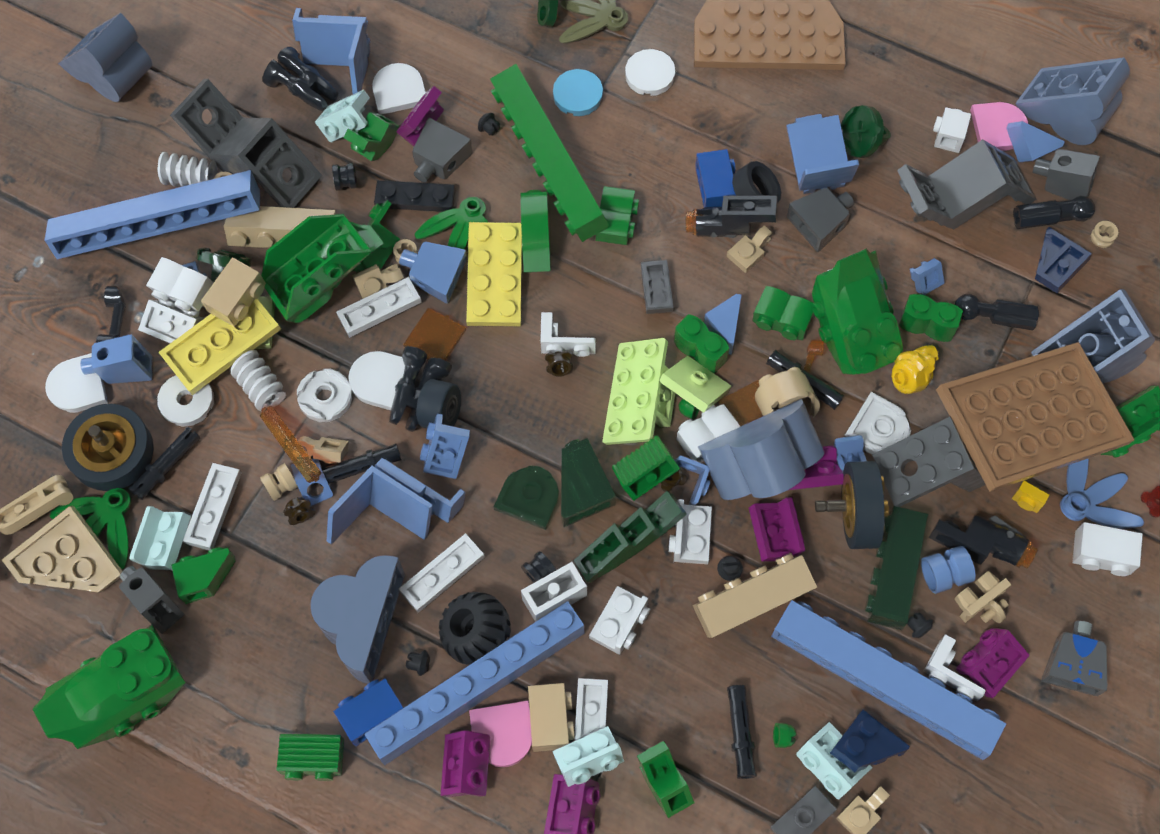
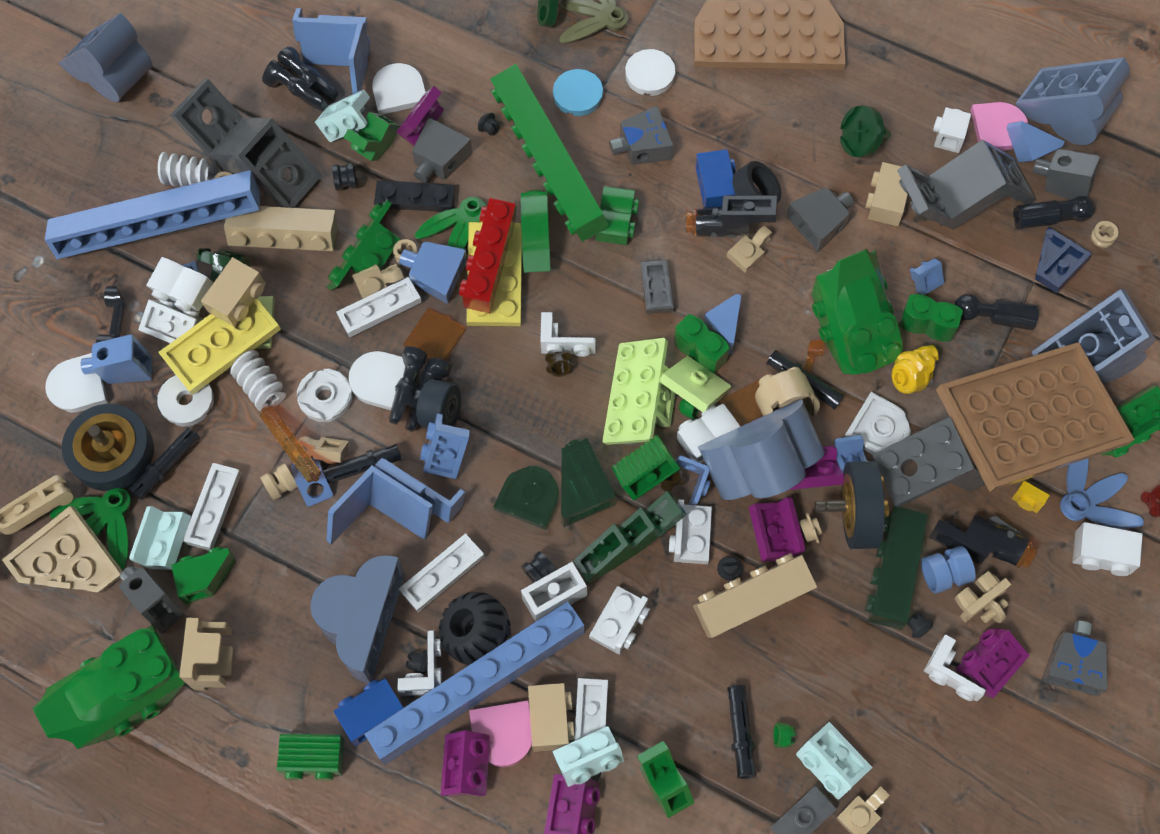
green slope [261,214,384,323] -> none
dark brown plate [283,497,315,525] -> none
green brick [752,286,814,340] -> none
medium blue brick [771,600,1006,760] -> none
medium blue piece [786,114,859,194] -> none
dark blue wing [830,710,910,773] -> none
none -> tan panel [179,618,234,690]
none -> white bracket [398,630,442,697]
none -> red brick [459,198,516,314]
none -> dark grey torso [609,106,673,165]
none -> tan plate [799,513,822,544]
none -> tan brick [865,162,908,226]

